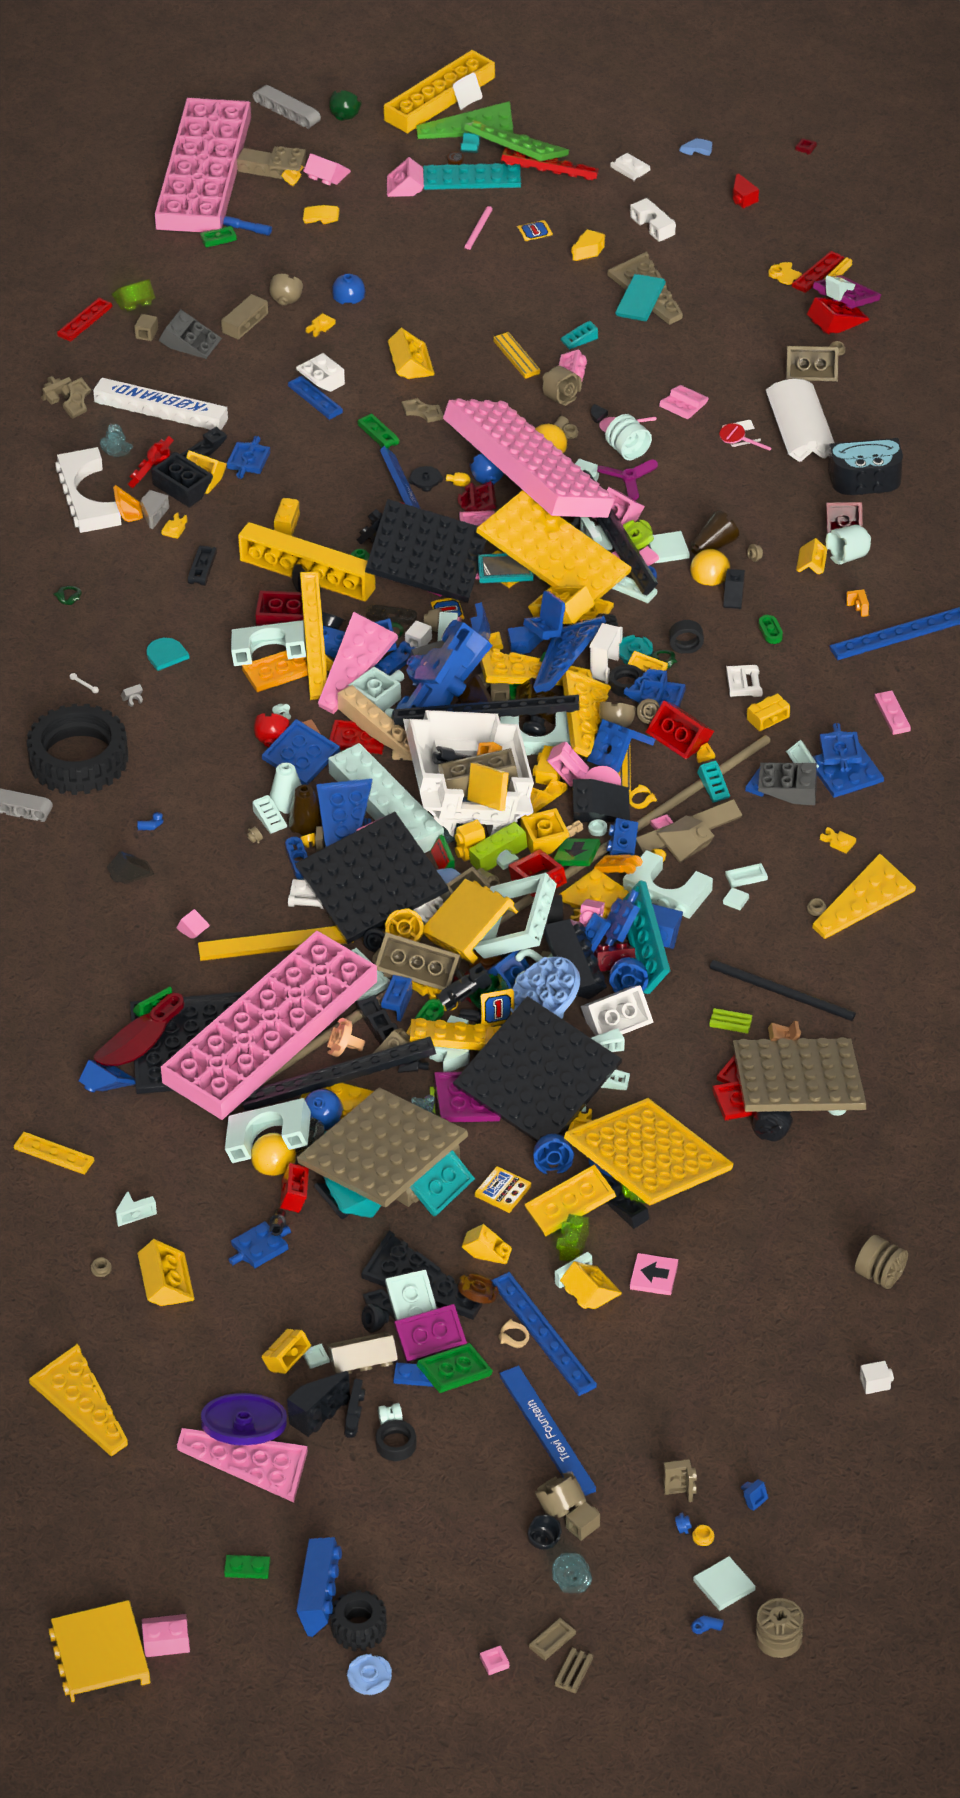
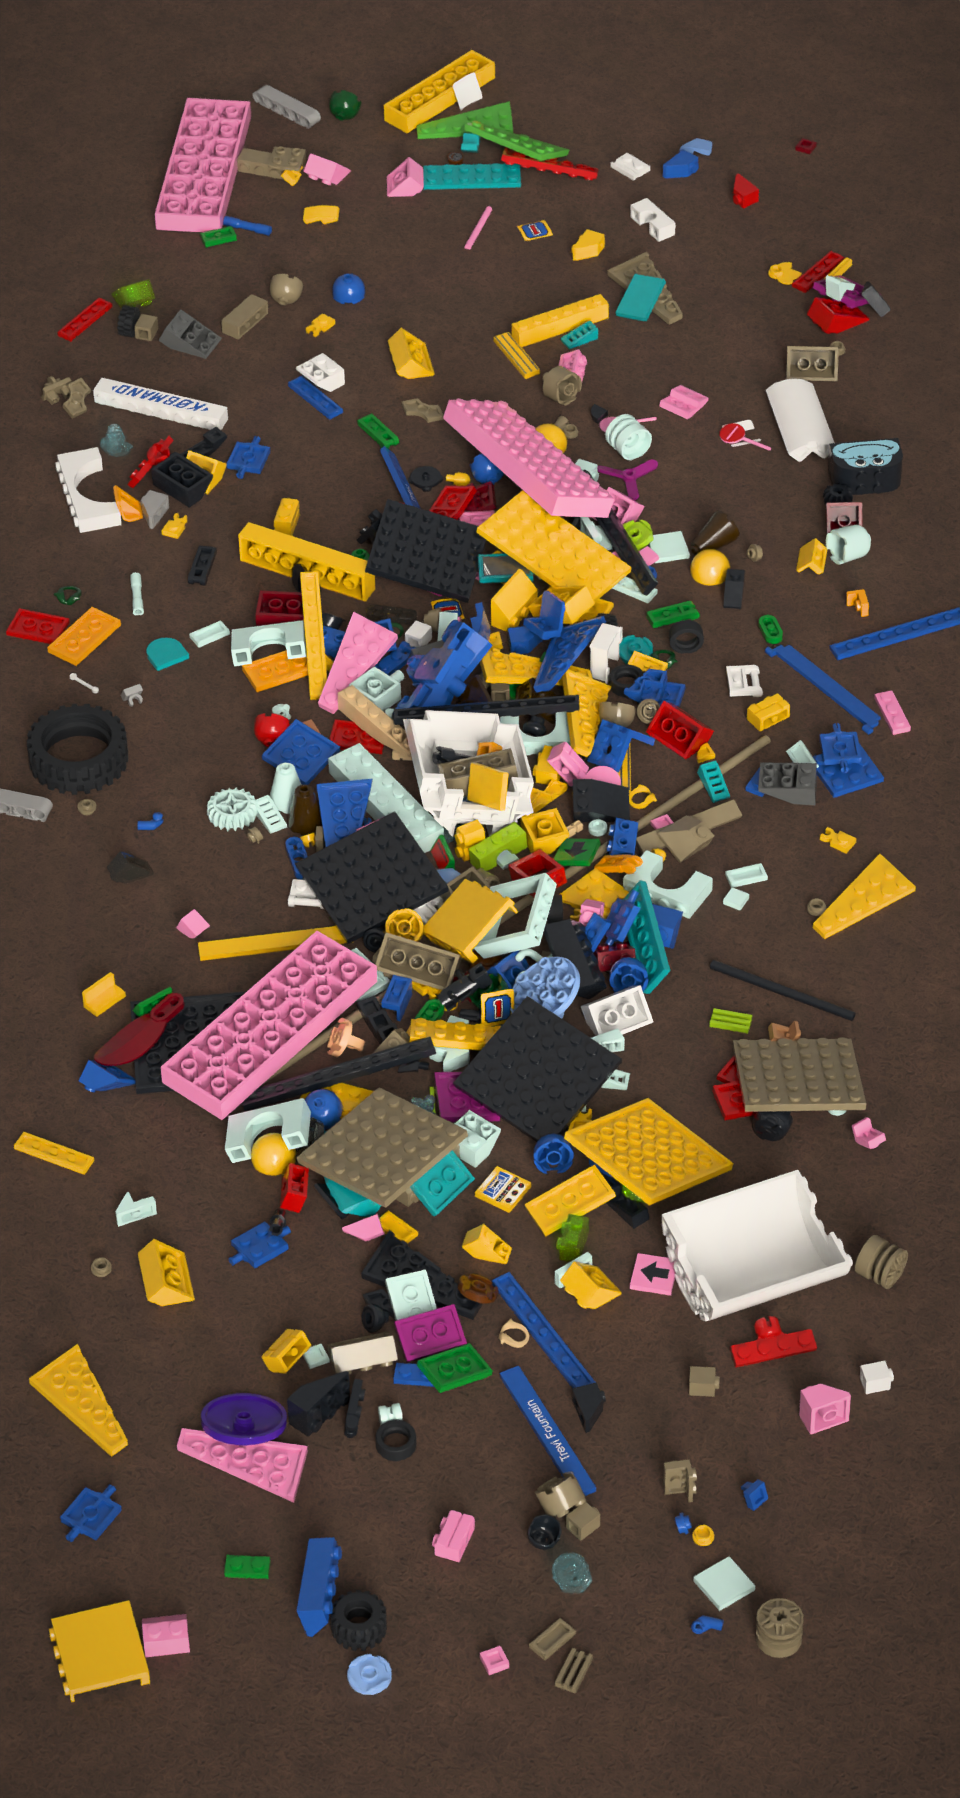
none -> red tile [6,608,70,644]
none -> light orange plate [47,607,121,666]
none -> blue plate [60,1484,121,1542]
none -> dark tan plate [77,799,96,815]
none -> yellow panel [82,972,126,1017]
none -> black tyre [117,305,140,337]
none -> light aqua piece [130,572,144,615]
none -> light aqua tile [189,620,230,647]
none -> light aqua gear [207,787,257,831]
none -> bright pink tile [342,1214,385,1242]
none -> yellow tile [379,1210,418,1243]
none -> red tile [429,486,477,520]
none -> bright pink brick [432,1510,475,1562]
none -> light aqua slope [455,1110,501,1168]
none -> yellow slope [491,569,538,632]
none -> yellow brick [512,294,609,347]
none -> black slope [572,1382,606,1433]
none -> green plate [646,601,700,628]
none -> white cylinder [662,1170,853,1321]
none -> blue slope [663,150,699,178]
none -> dark tan brick [689,1366,720,1397]
none -> red plate [730,1316,817,1368]
none -> blue piece [765,645,881,735]
none -> bright pink slope [799,1384,851,1435]
none -> black gear [823,483,853,505]
none -> bright pink bracket [852,1117,886,1149]
none -> black slope [862,281,891,317]

